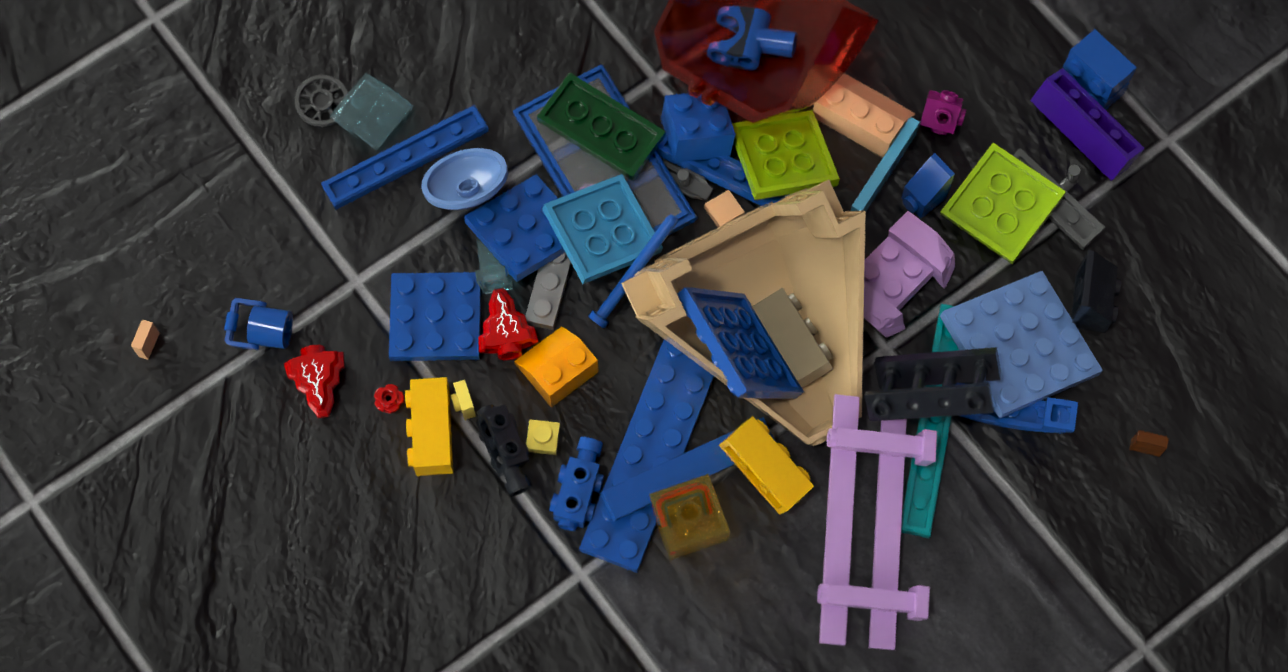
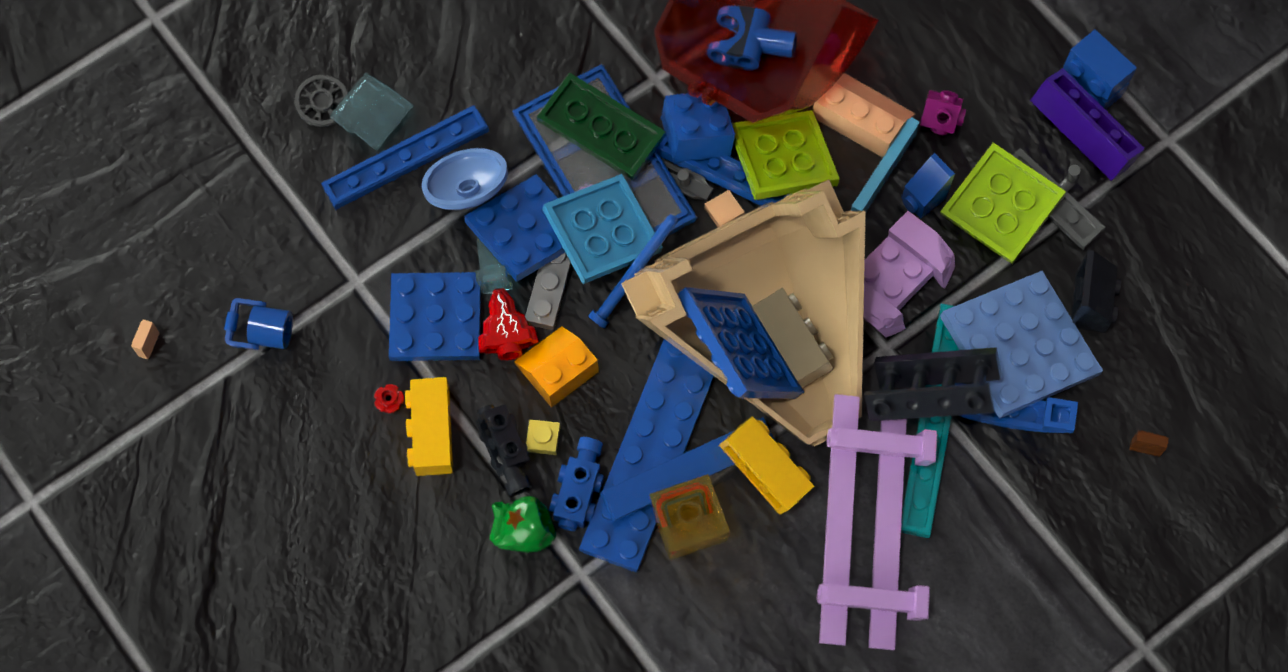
red rock [284,345,345,419] -> none
light yellow plate [450,380,476,420] -> none
none -> green piece [490,496,556,553]

